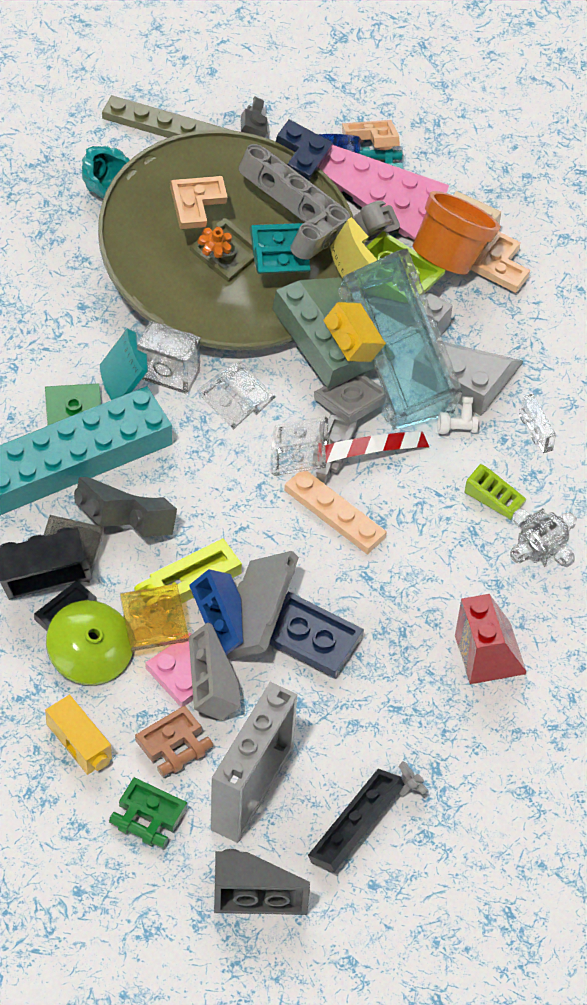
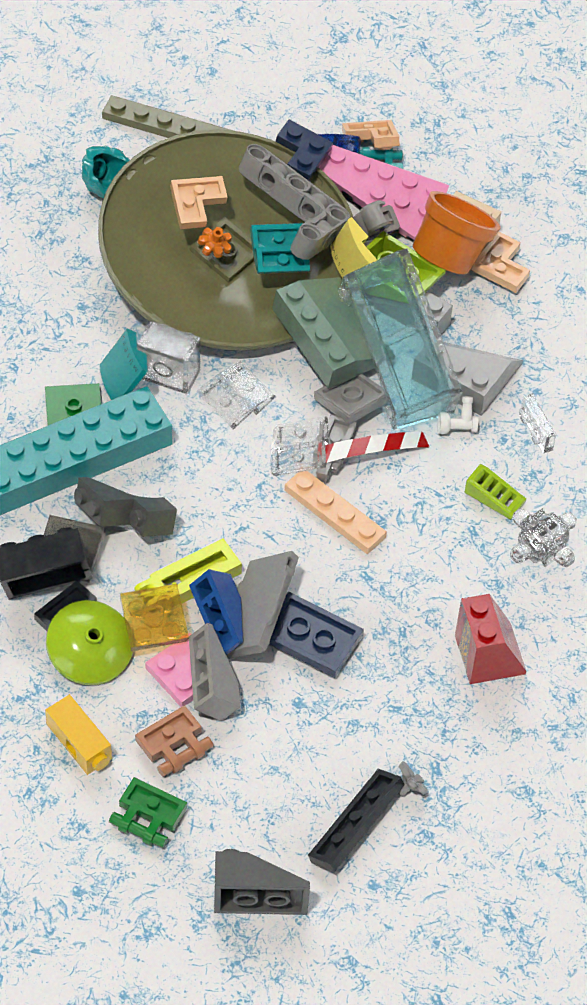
light grey window [211,682,297,843] -> none
dark grey plate [241,96,268,138] -> none
yellow brick [323,302,386,362] -> none

